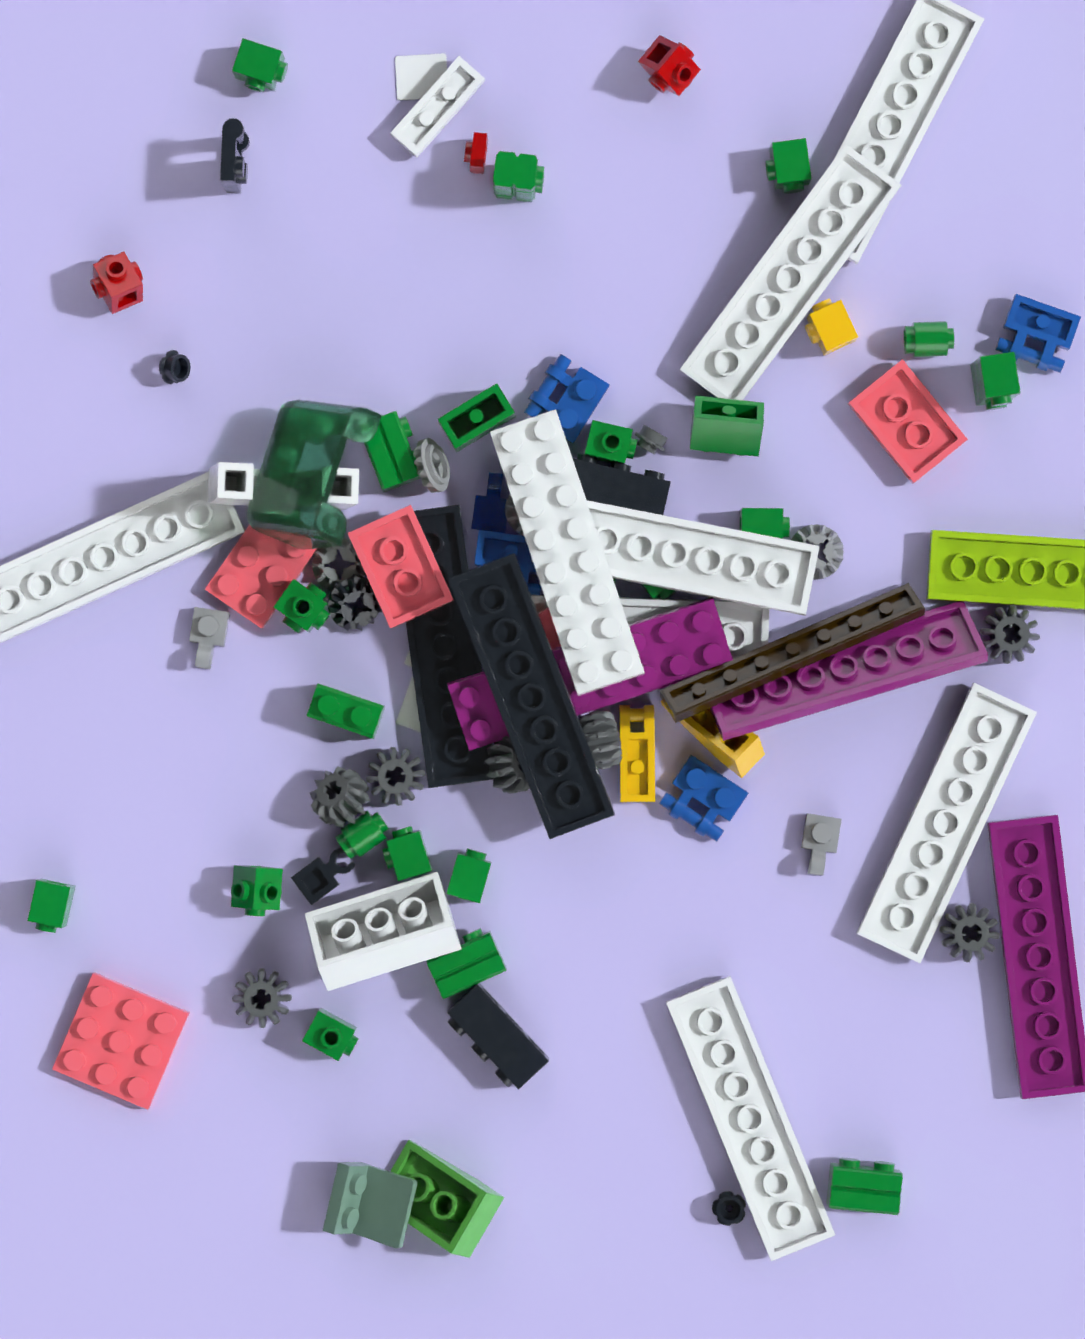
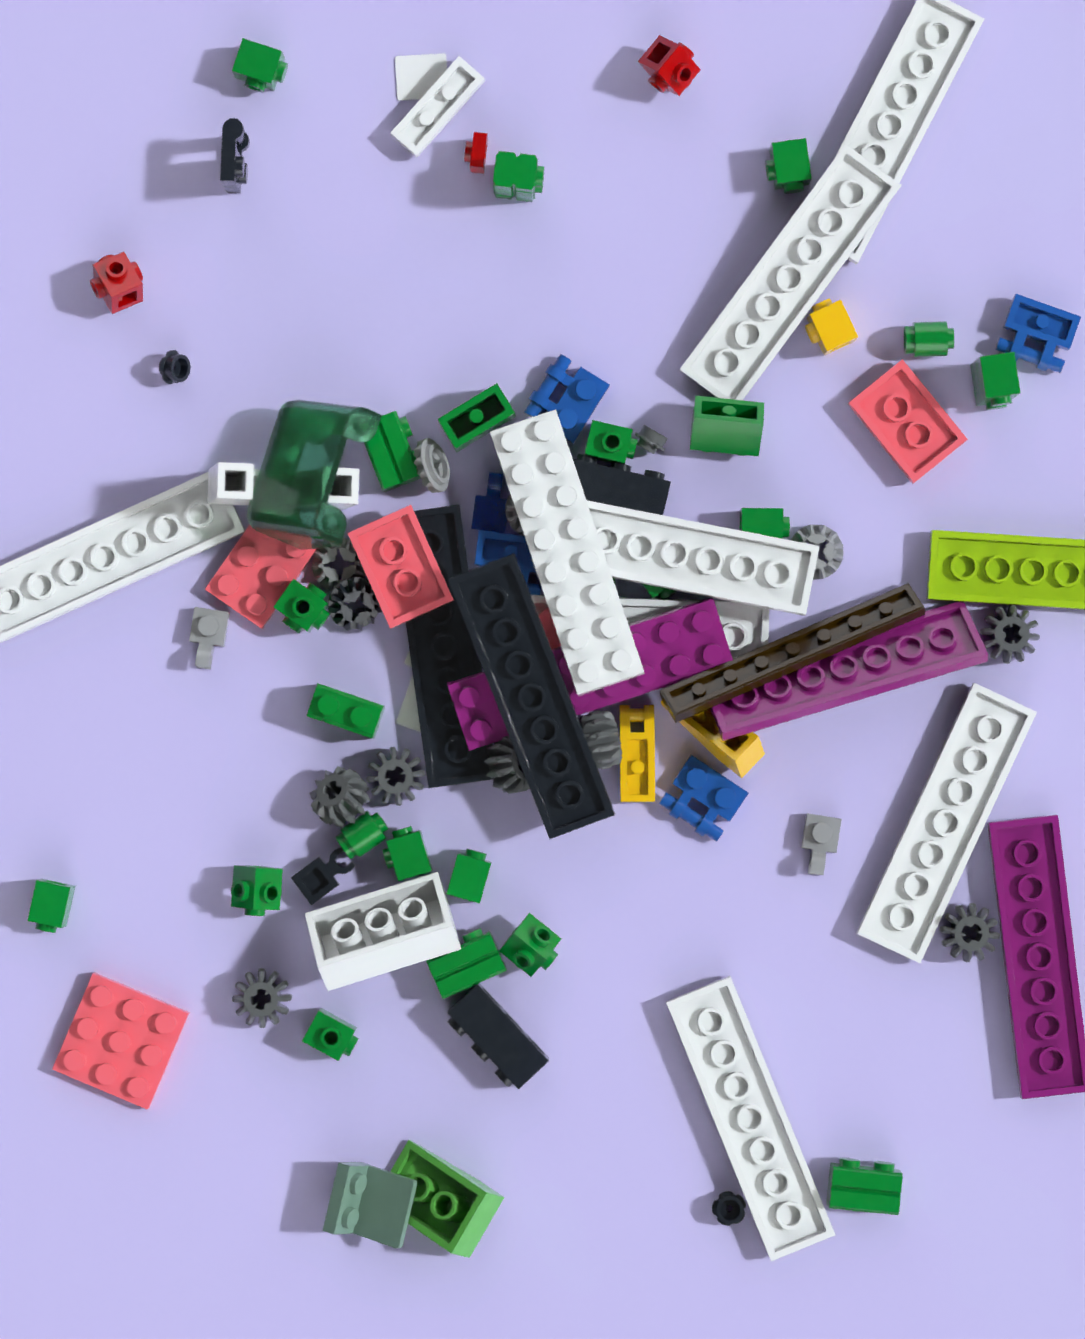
none -> green brick [499,913,562,977]

